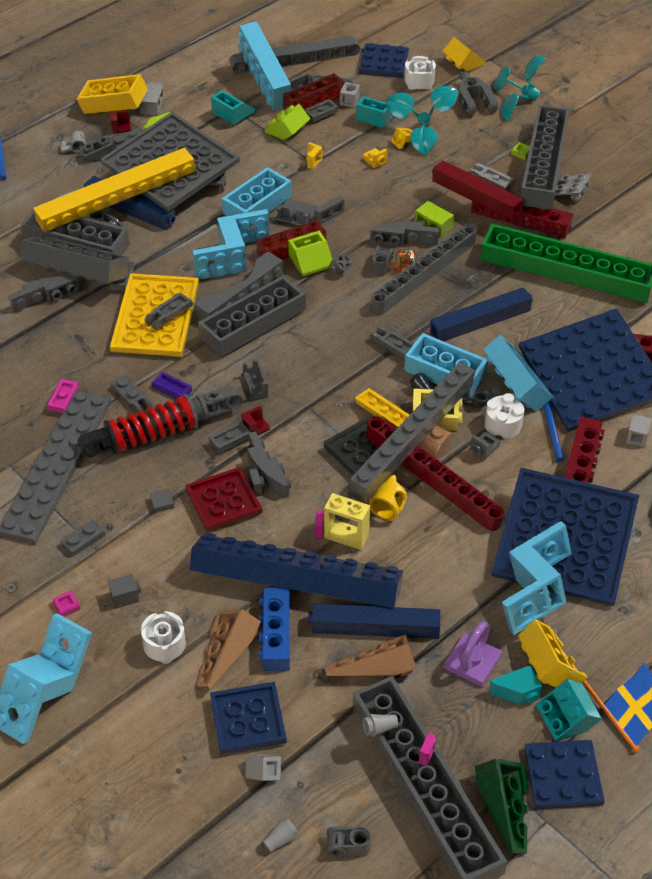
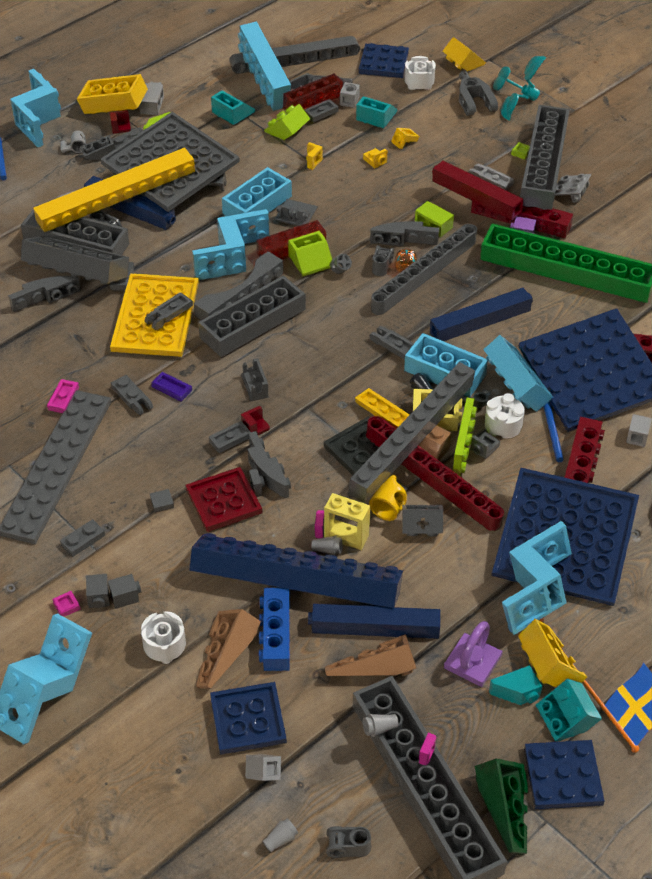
piece [77,386,243,457] -> none
dark grey plate [314,196,345,225] -> none
teal plant [386,86,458,156] -> none
none -> medium azure bracket [10,69,61,147]
none -> dark grey brick [86,574,110,608]
none -> light grey cone [312,535,342,556]
none -> dark grey brick [402,505,443,536]
none -> lime plate [453,398,477,477]
none -> medium lavender brick [510,217,536,234]

